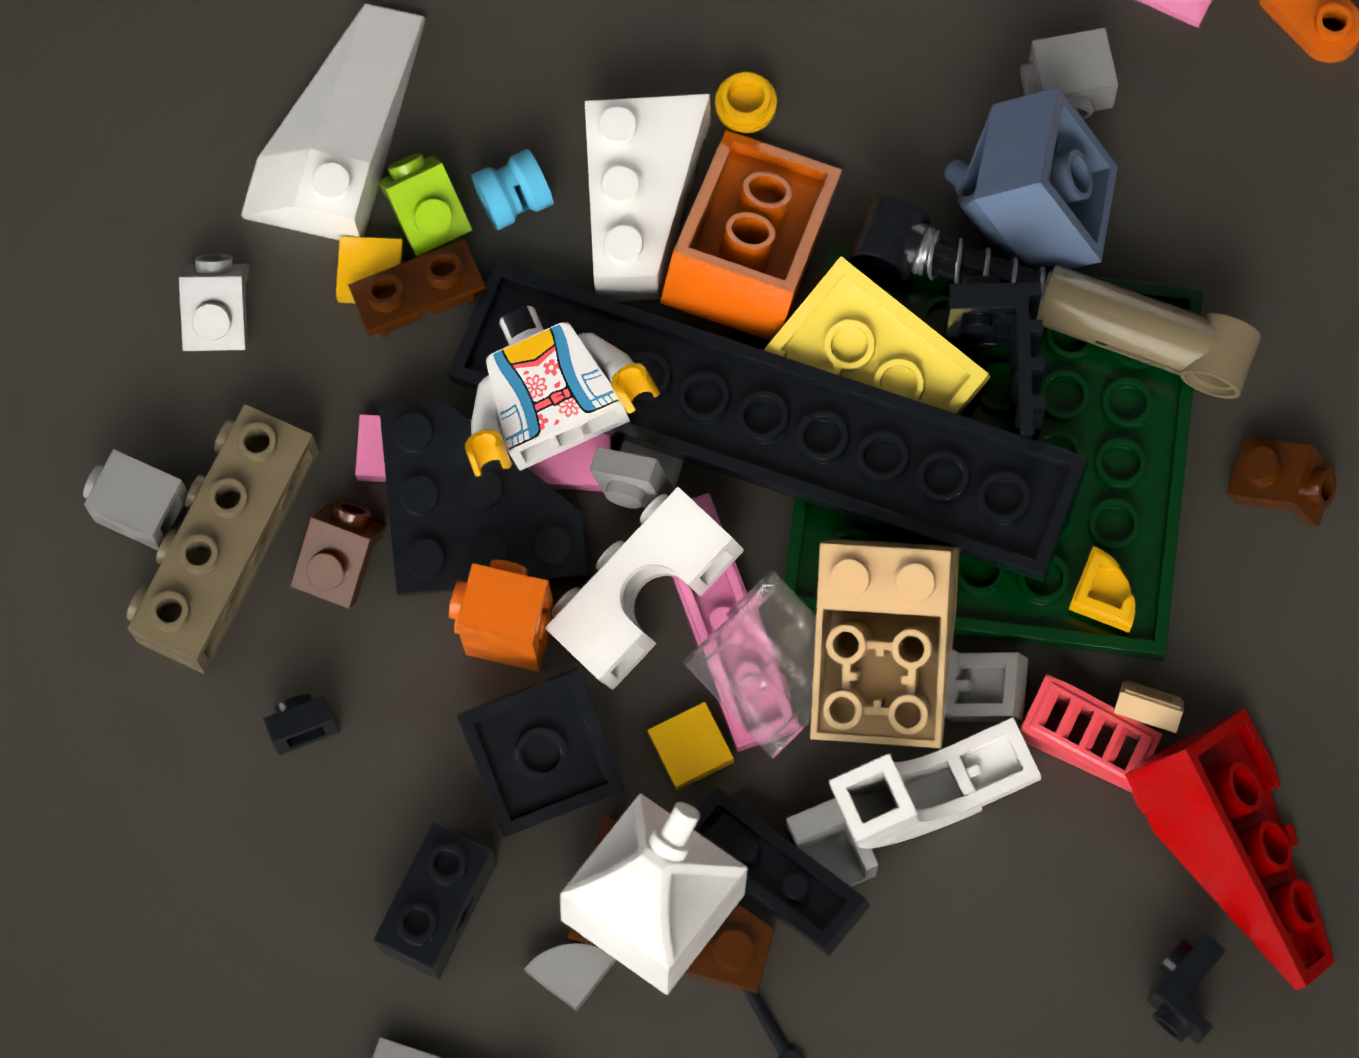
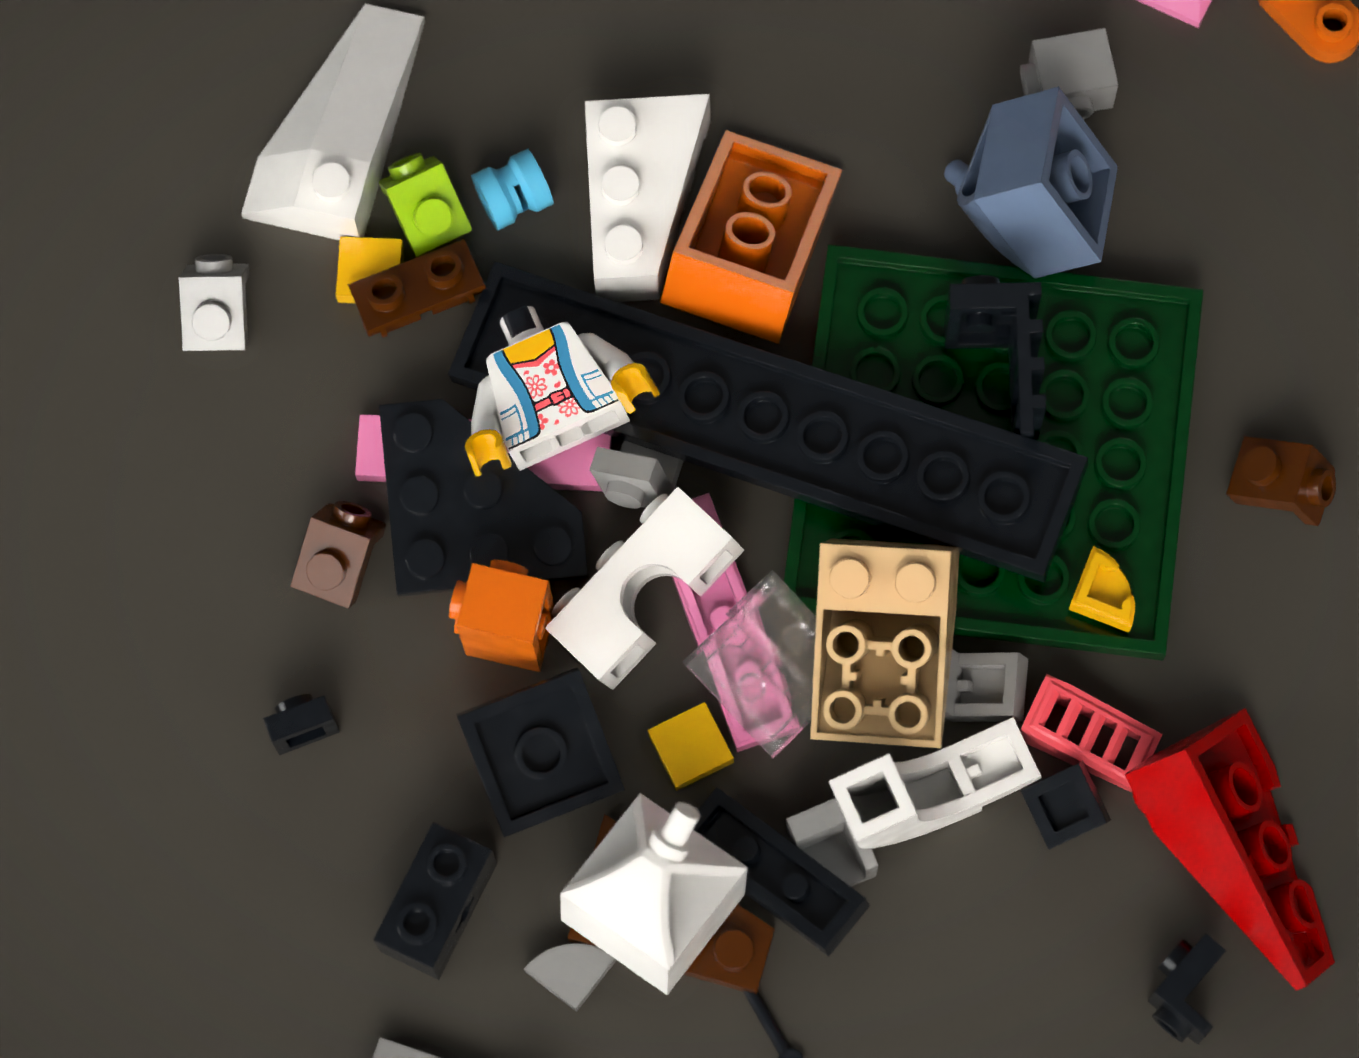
light grey brick [83,449,188,550] -> none
dark tan brick [127,404,320,675] -> none
yellow plate [715,72,777,133] -> none
light yellow wing [764,256,990,415] -> none
dark tan piece [850,196,1261,399] -> none
tan tile [1114,680,1184,733] -> none
none -> black plate [1020,761,1111,849]

